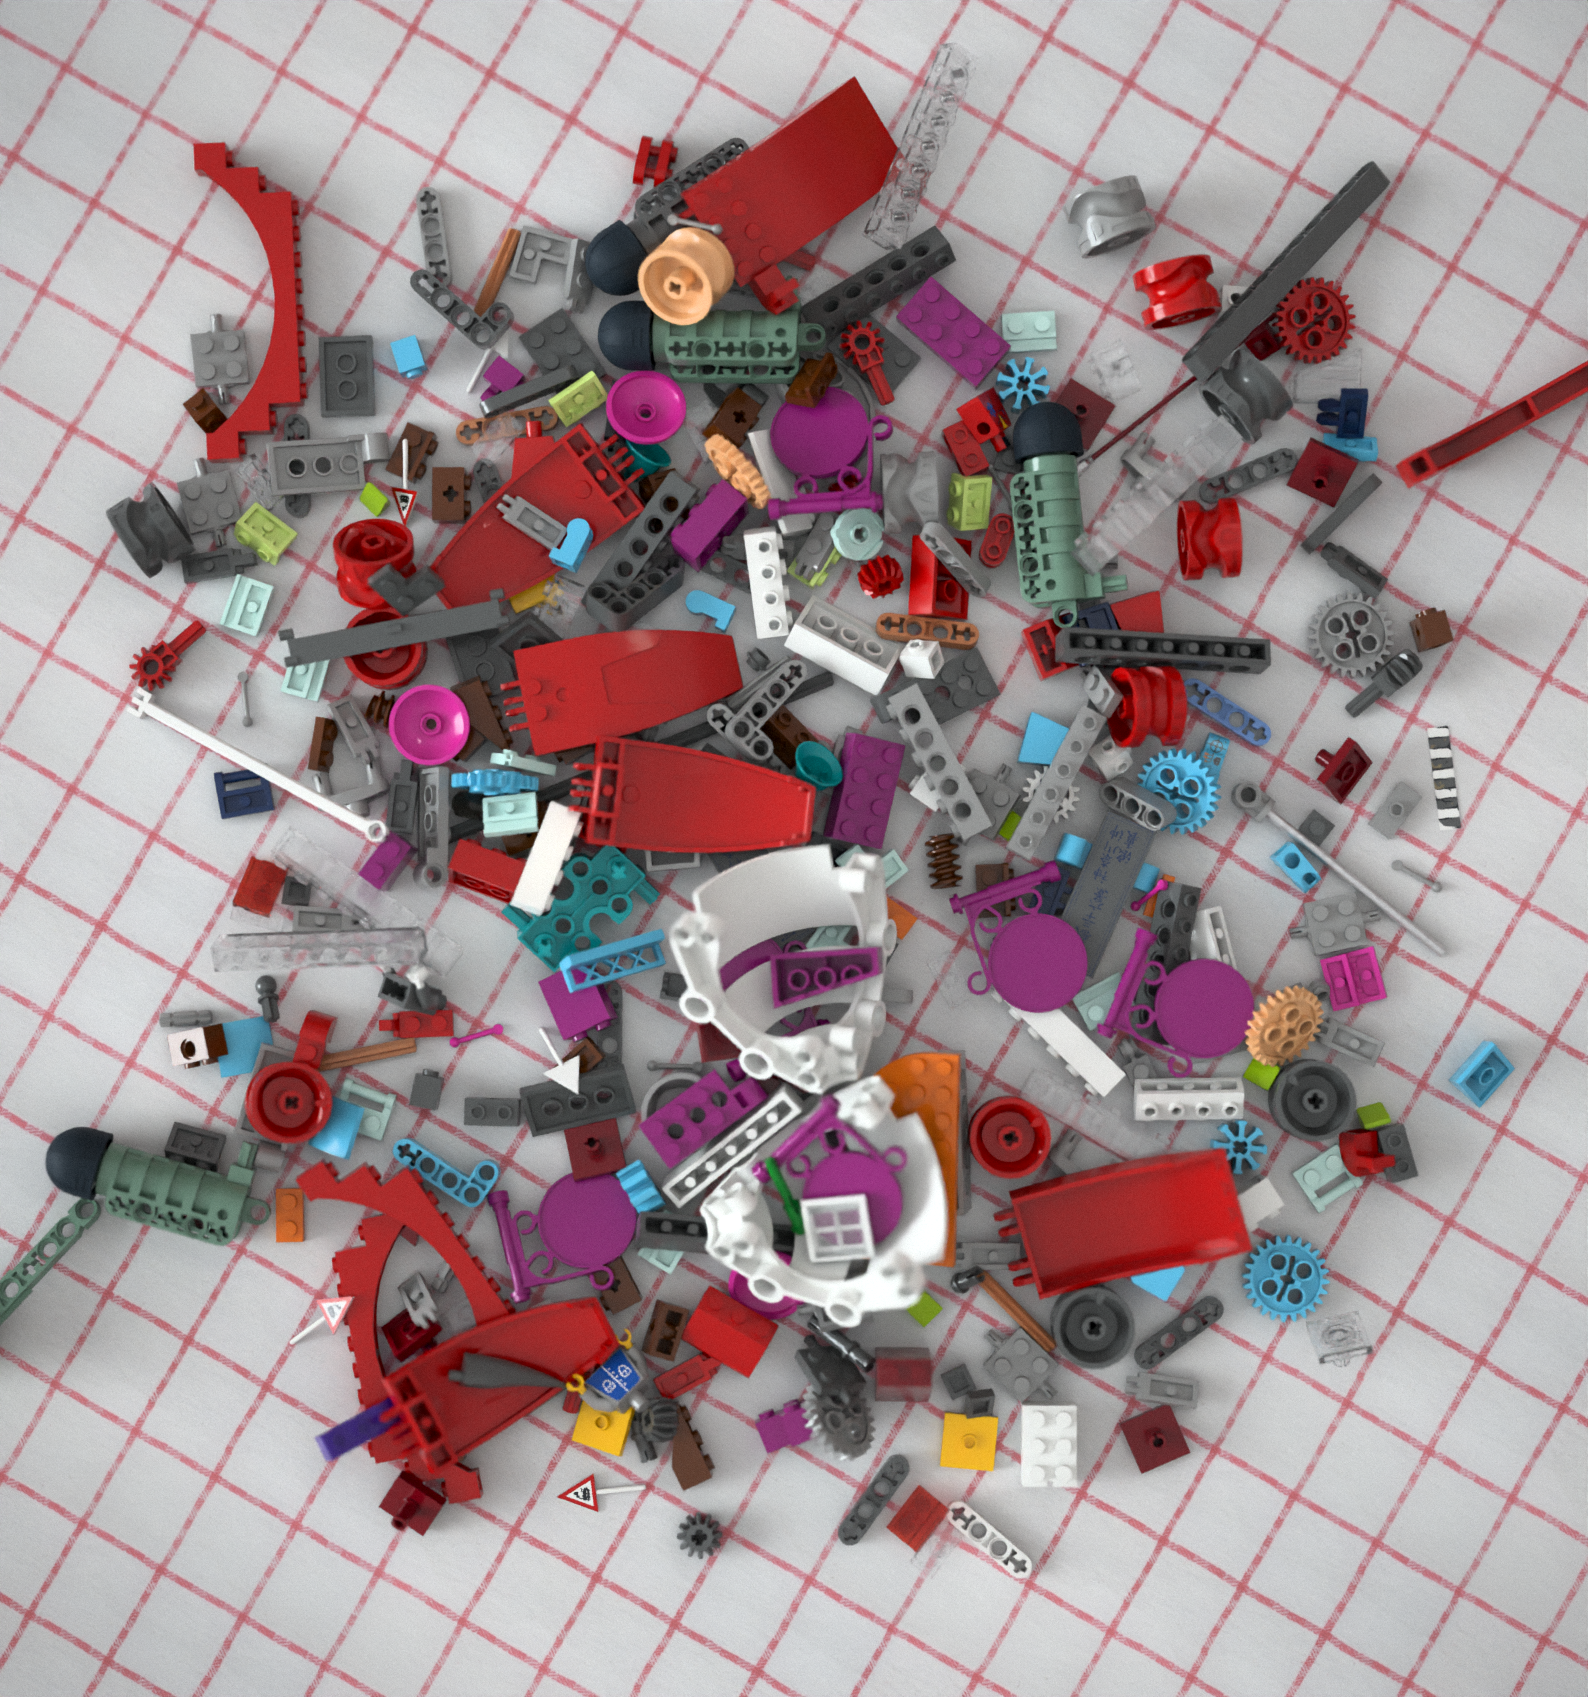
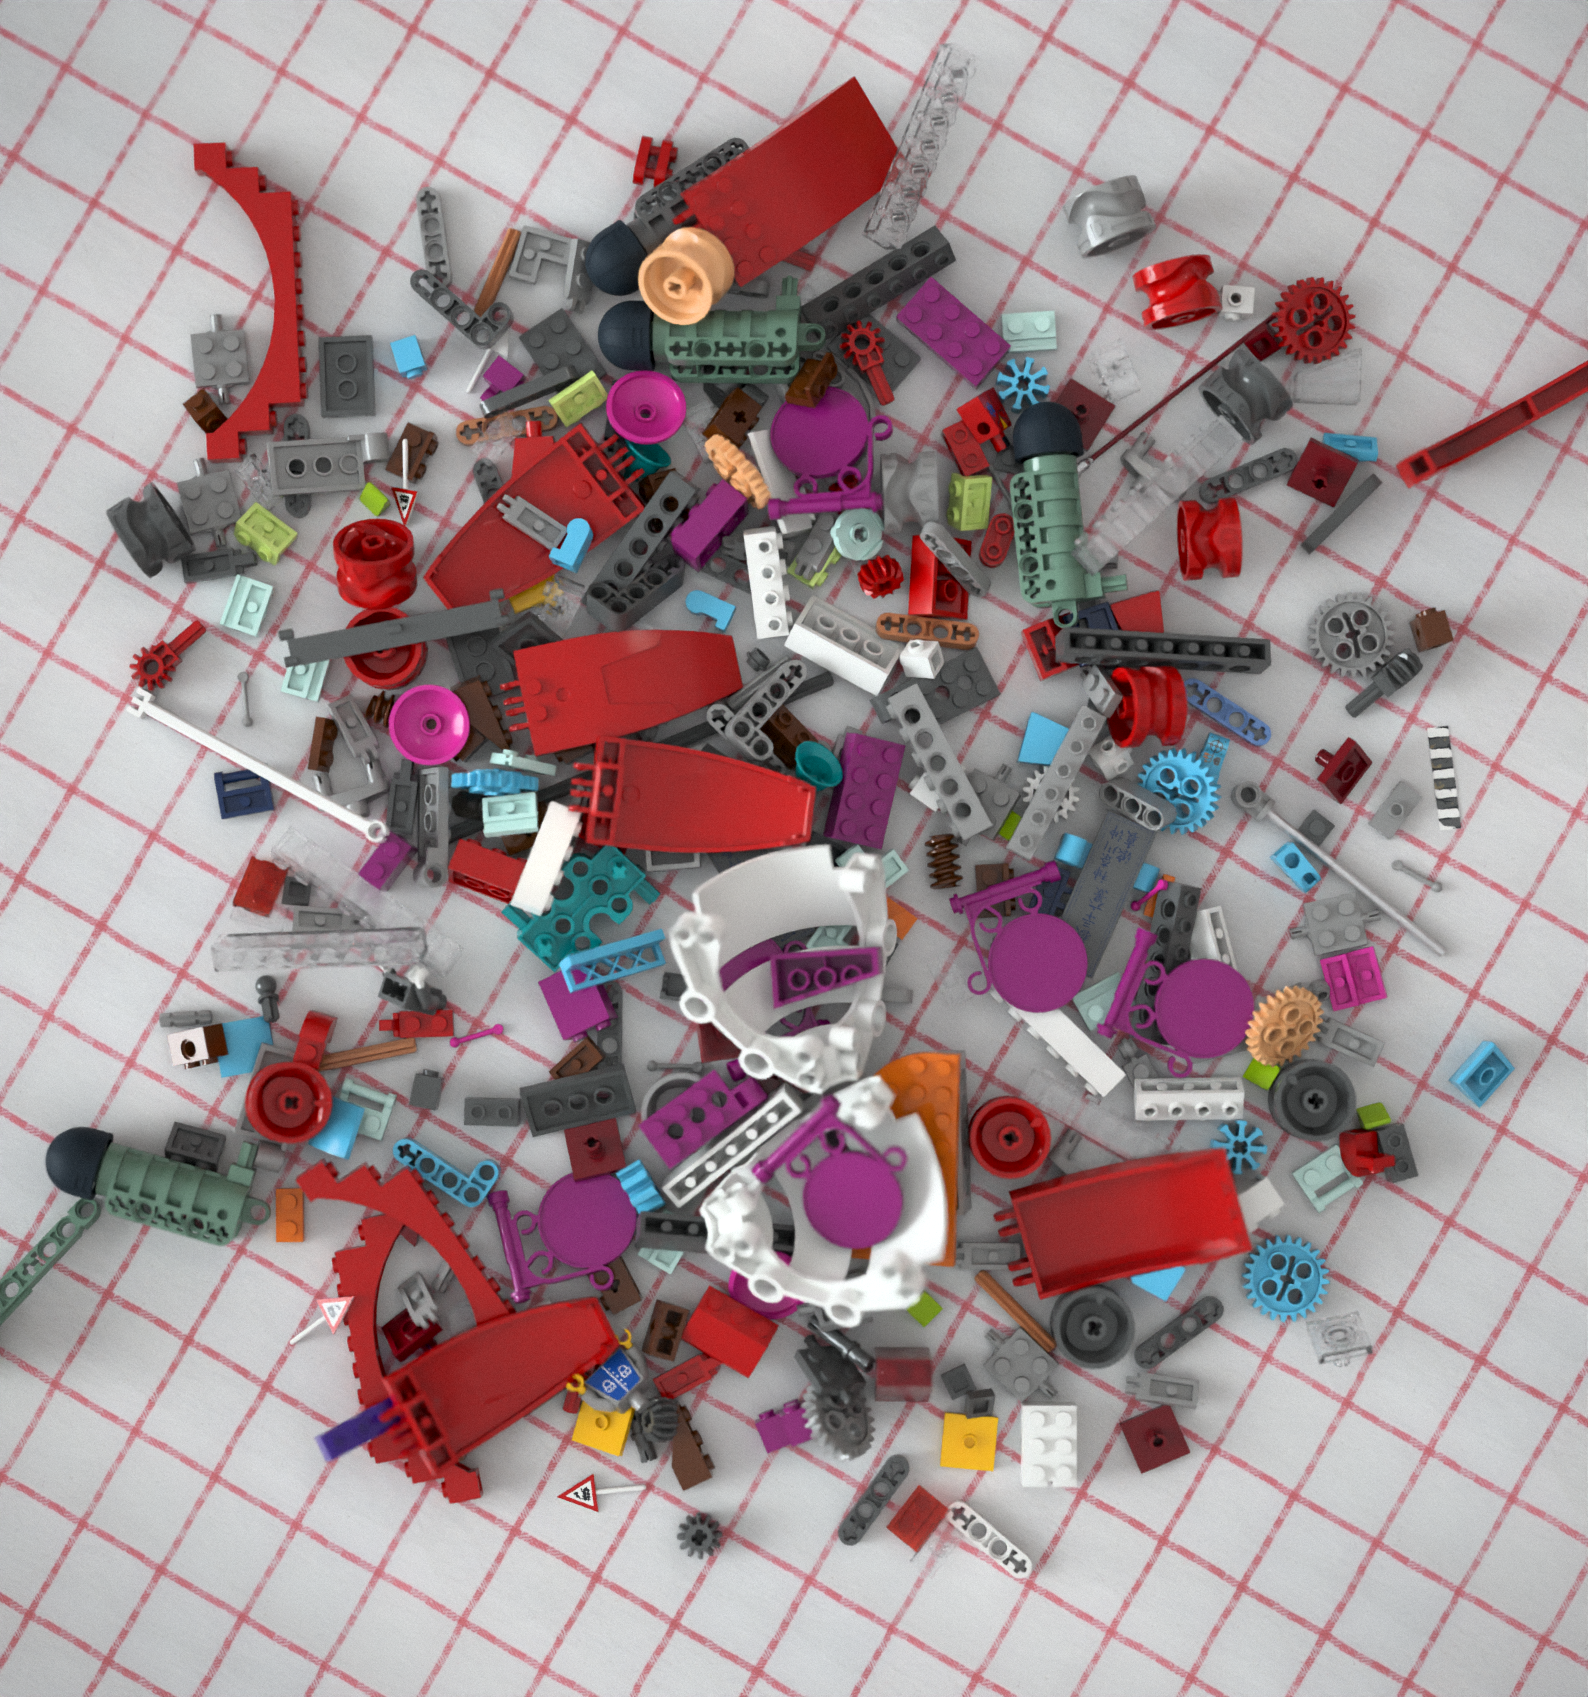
dark grey plate [368,563,445,616] -> none
dark red tile [379,1470,447,1536] -> none
reddish brown brick [432,467,472,524] -> none
dark grey piece [448,1352,567,1389] -> none
white piece [539,1027,580,1095] -> none
light grey hinge [668,213,722,235] -> none
red brick [748,264,800,315] -> none
green pin [764,1157,806,1235] -> none
clear piece [801,1194,876,1263] -> none
dark grey pin [950,1266,985,1294] -> none
dark grey beam [1182,161,1390,381] -> none
dark blue hinge [1316,388,1368,438] -> none
dark grey hinge [1320,542,1388,599] -> none

